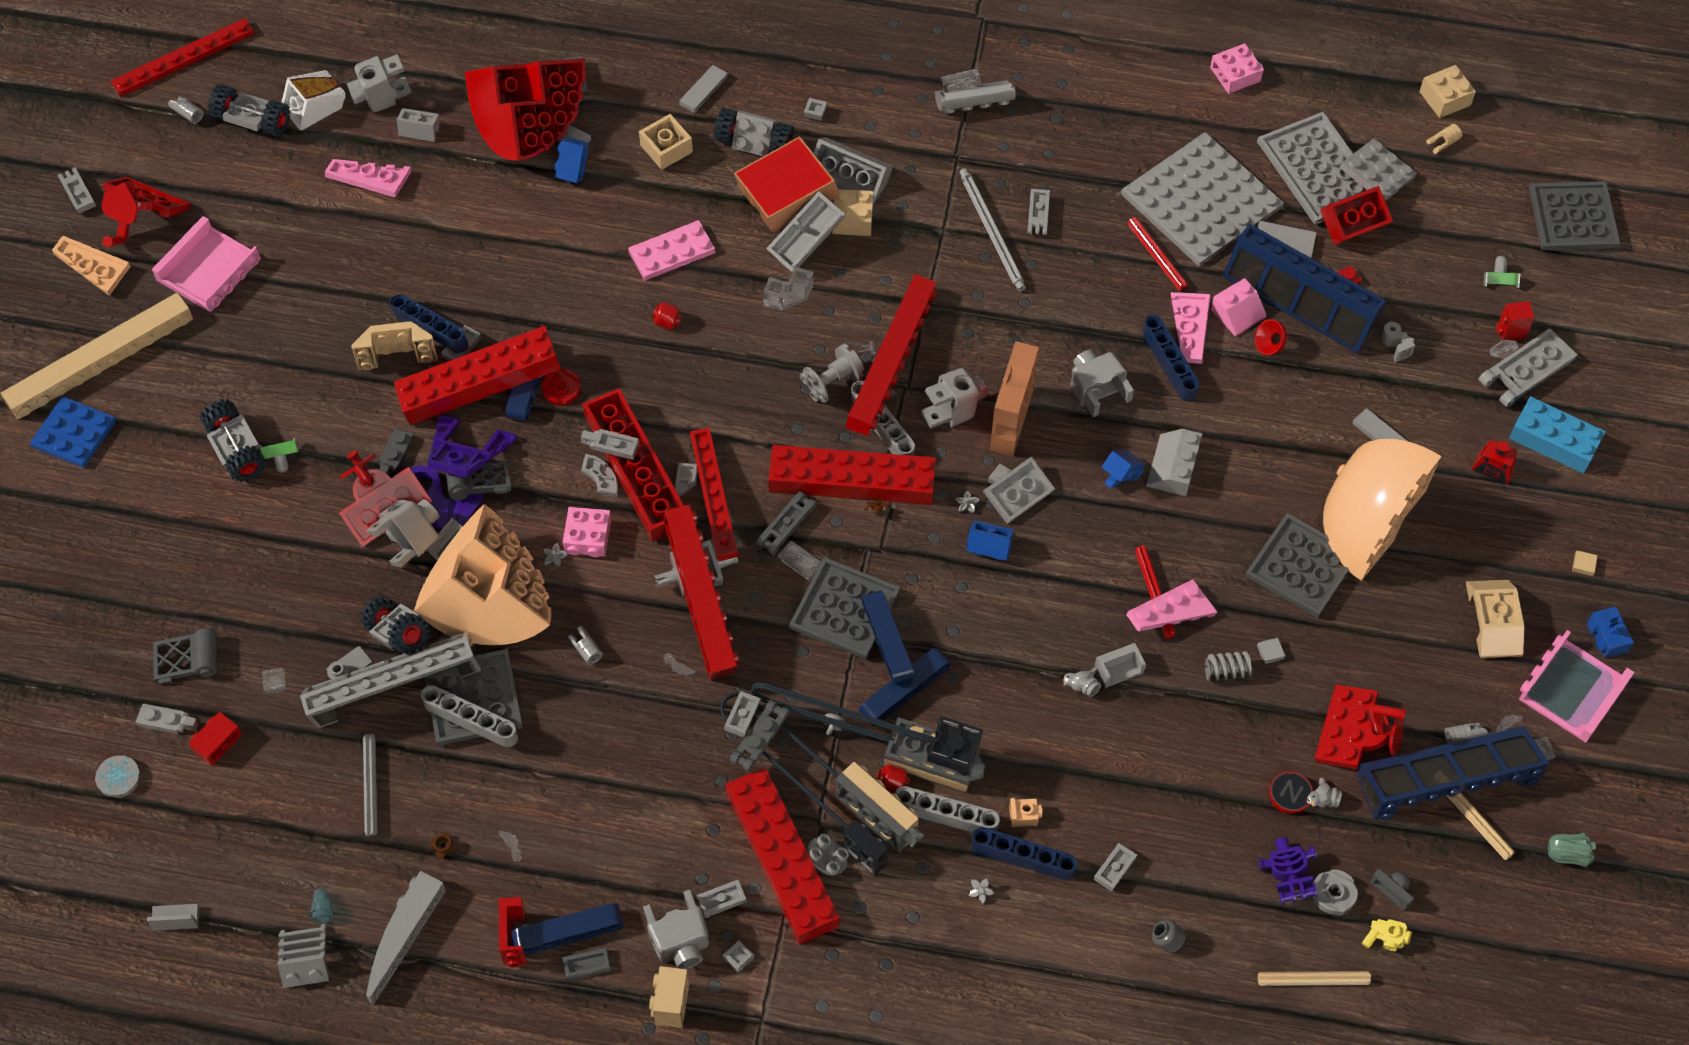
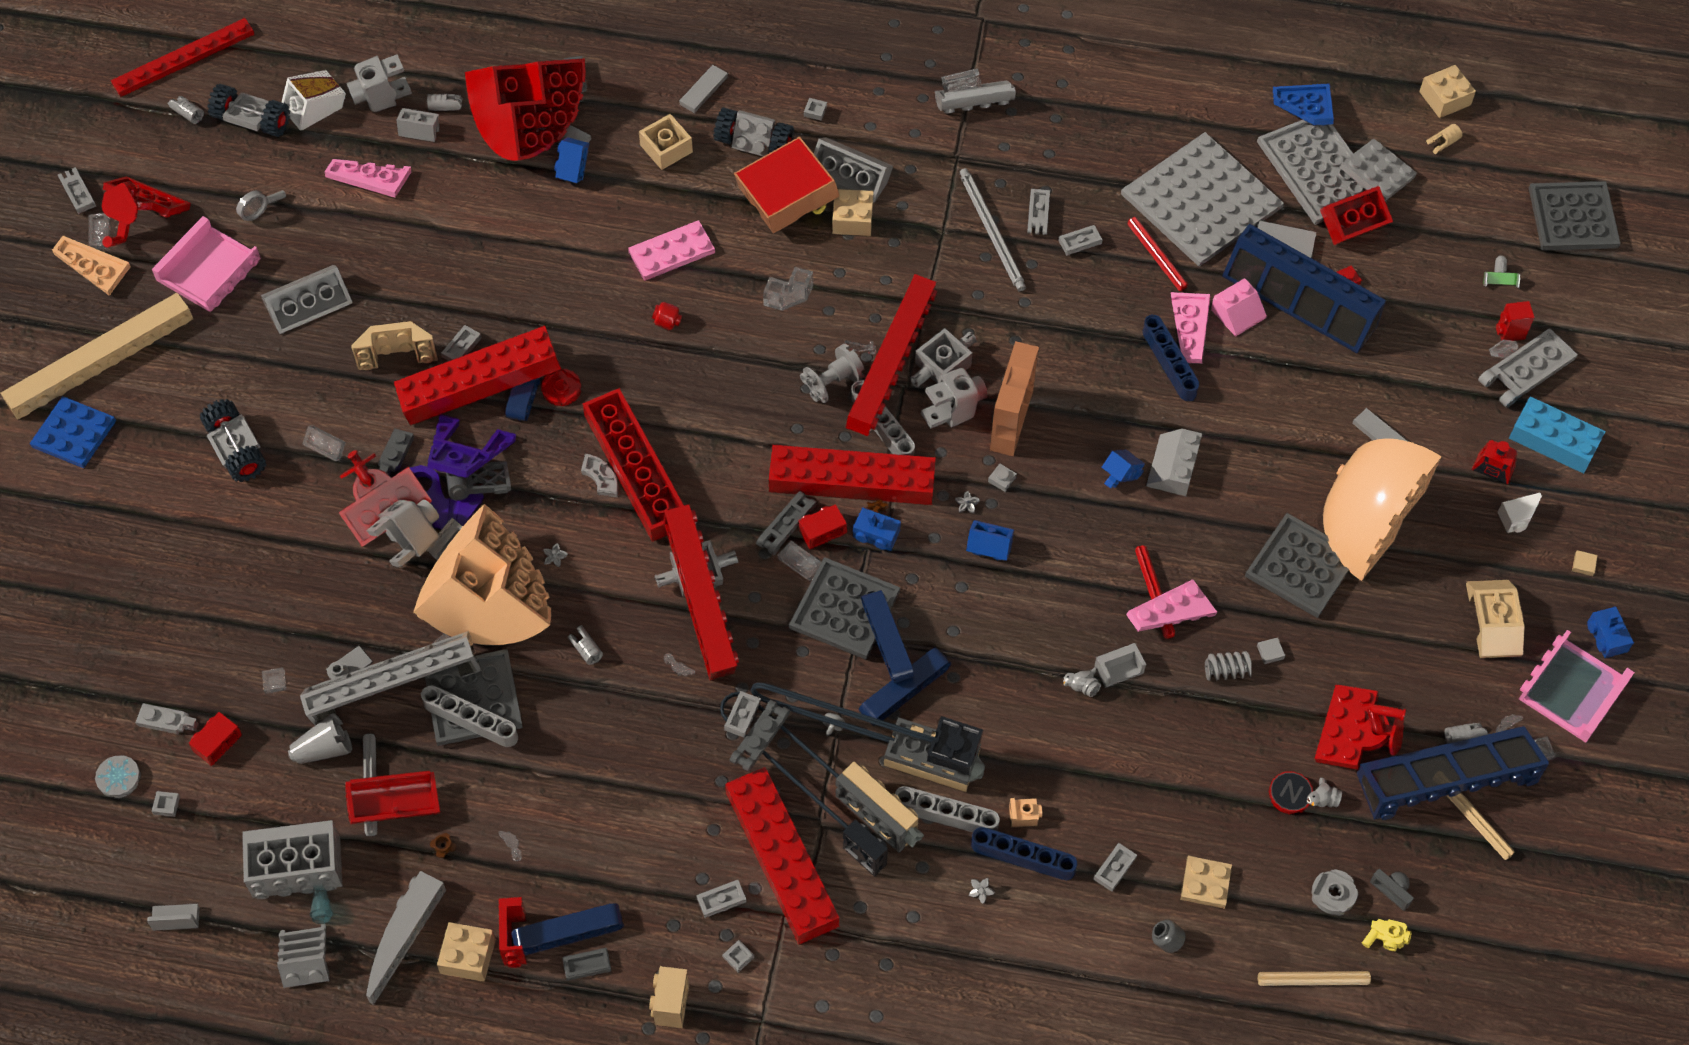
dark grey piece [153,628,218,685] -> none
bright green piece [260,438,298,473] -> none
black plate [360,595,431,655] -> none
dark blue beam [389,294,469,353] -> none
bright pink brick [563,507,611,557] -> none
light grey hinge [581,429,639,460] -> none
light grey piece [643,890,709,969] -> none
light grey tile [675,463,698,497] -> none
red plate [690,428,738,562] -> none
light grey container [766,191,846,274] -> none
light grey dish [807,834,849,875] -> none
red head [877,764,910,794] -> none
light grey tile [983,456,1056,524] -> none
light grey piece [1070,350,1134,417] -> none
bright pink brick [1210,43,1264,94] -> none
red piece [1254,319,1287,356] -> none
dark purple piece [1259,837,1318,905] -> none
light grey leg [1381,322,1415,363] -> none
sand green piece [1548,832,1596,867] -> none
none -> clear plate [89,213,110,250]
none -> light grey plate [152,791,180,817]
none -> light grey piece [236,190,286,221]
none -> light grey brick [243,820,343,899]
none -> light grey slope [261,265,353,334]
none -> light grey cone [288,713,352,764]
none -> clear plate [302,425,346,461]
none -> red container [345,771,440,825]
none -> light grey hinge [427,94,463,111]
none -> tan brick [437,922,496,982]
none -> red brick [799,504,847,549]
none -> blue brick [853,507,901,551]
none -> light grey brick [910,328,977,387]
none -> light grey plate [1059,225,1102,256]
none -> tan plate [1180,856,1232,909]
none -> blue plate [1273,84,1334,126]
none -> white slope [1498,493,1542,533]

